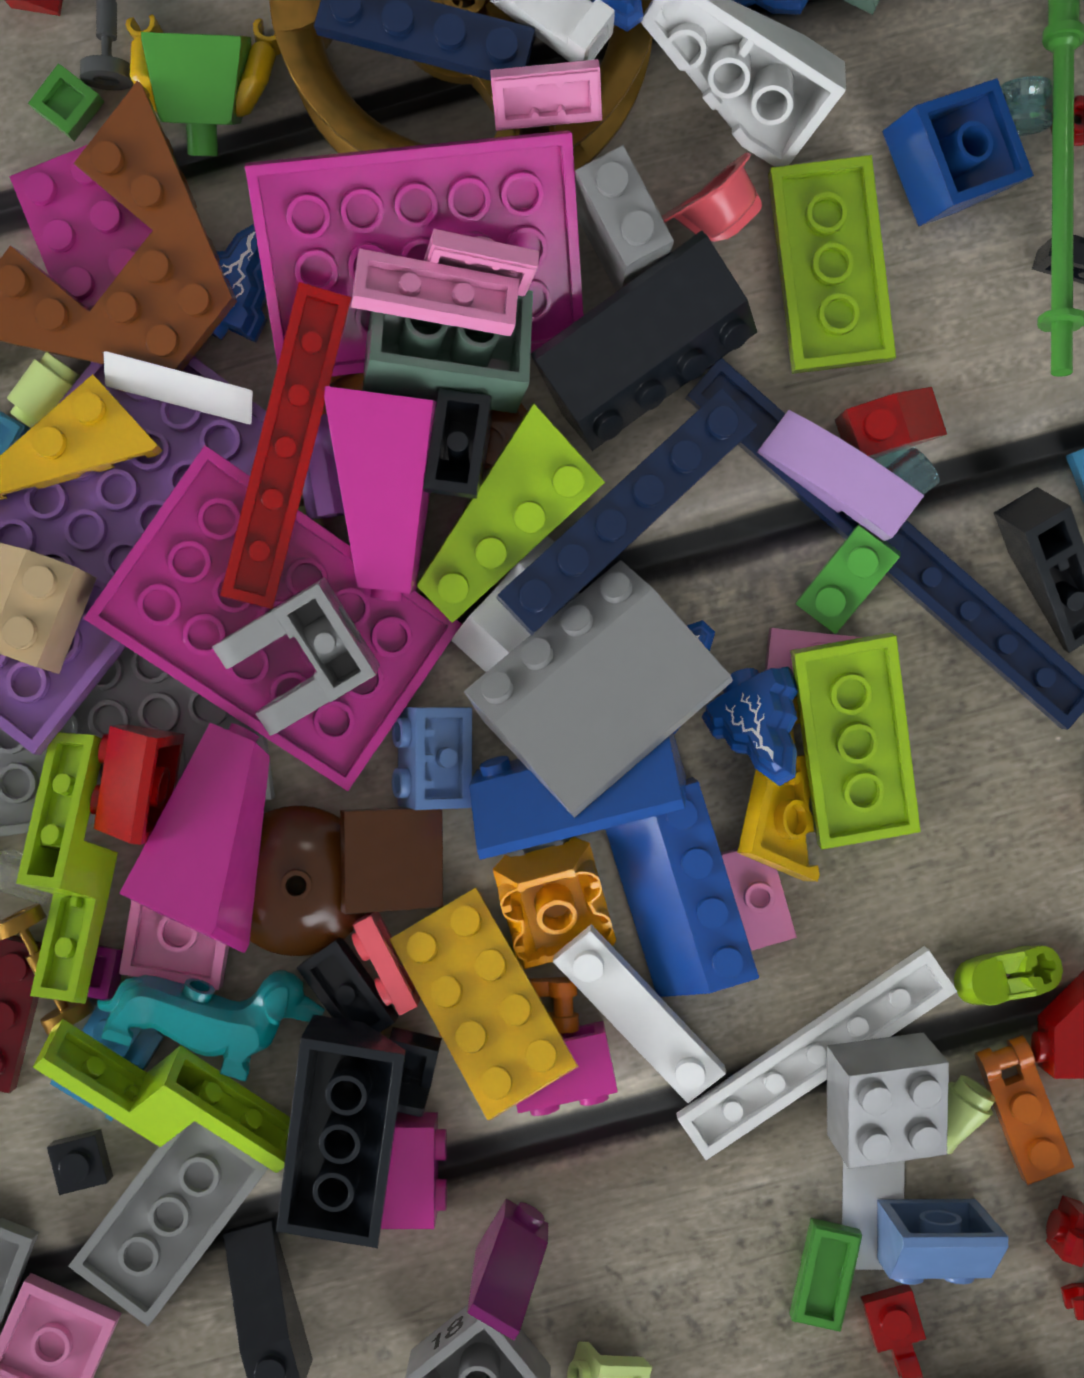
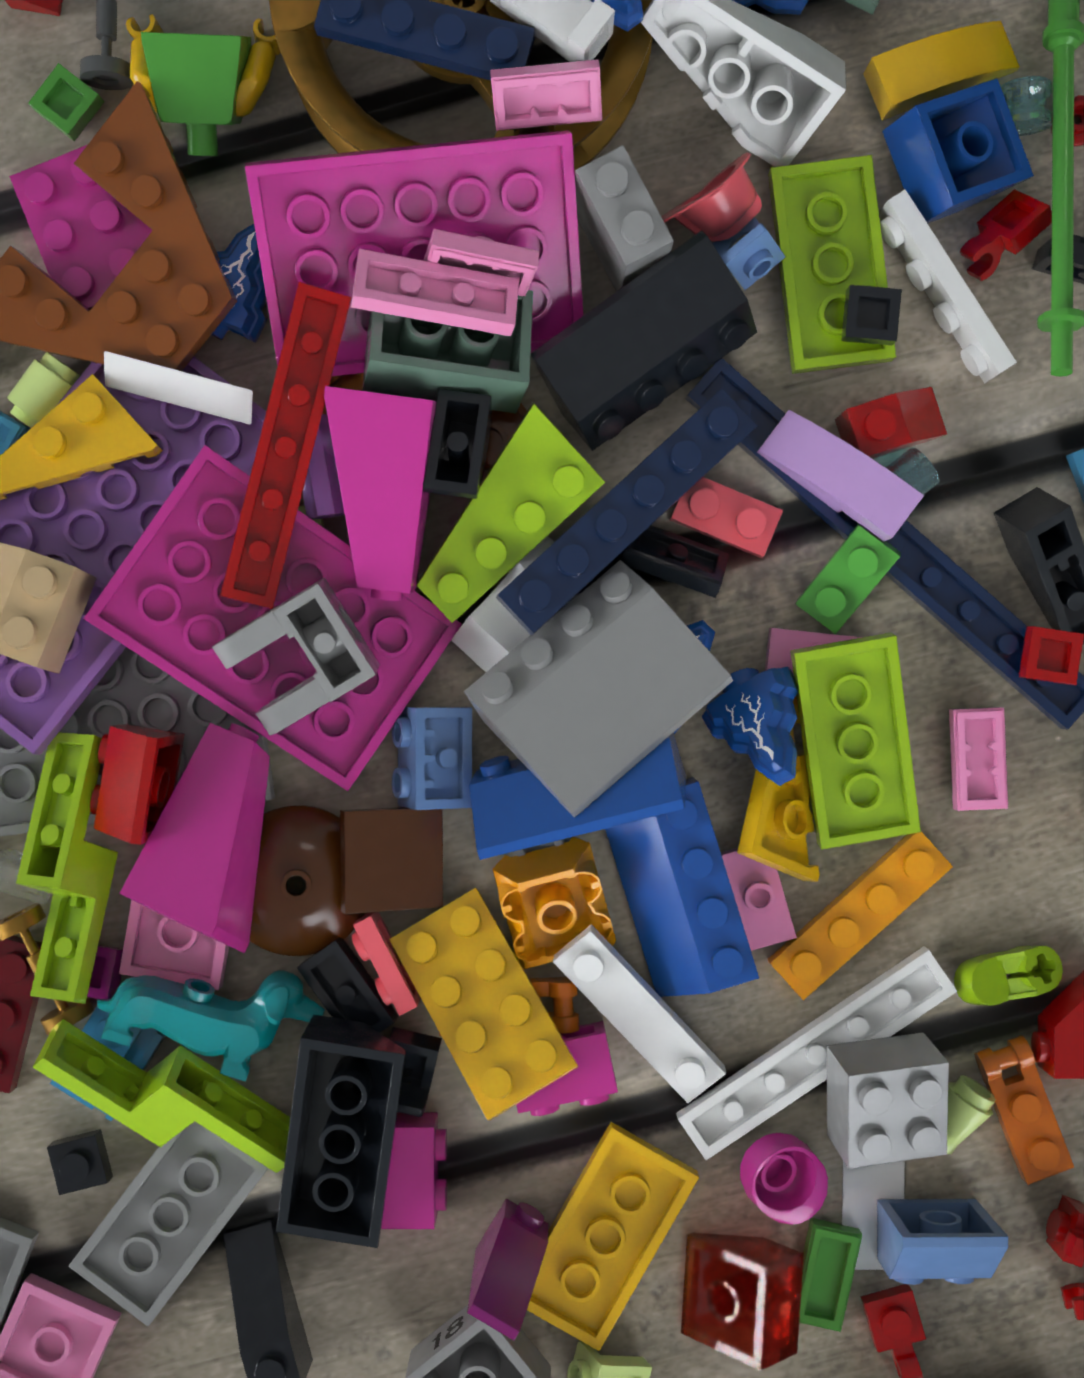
none -> yellow plate [527,1122,699,1351]
none -> black plate [621,525,729,598]
none -> coral plate [670,477,783,558]
none -> clear red slope [681,1232,804,1371]
none -> medium blue bracket [712,217,786,290]
none -> dark pink hat [740,1133,828,1225]
none -> light orange plate [767,831,953,1001]
none -> black plate [841,285,902,346]
none -> yellow slope [863,20,1020,121]
none -> white plate [879,189,1017,384]
none -> bright pink plate [949,707,1008,811]
none -> red plate [960,189,1052,281]
none -> red plate [1019,626,1084,685]

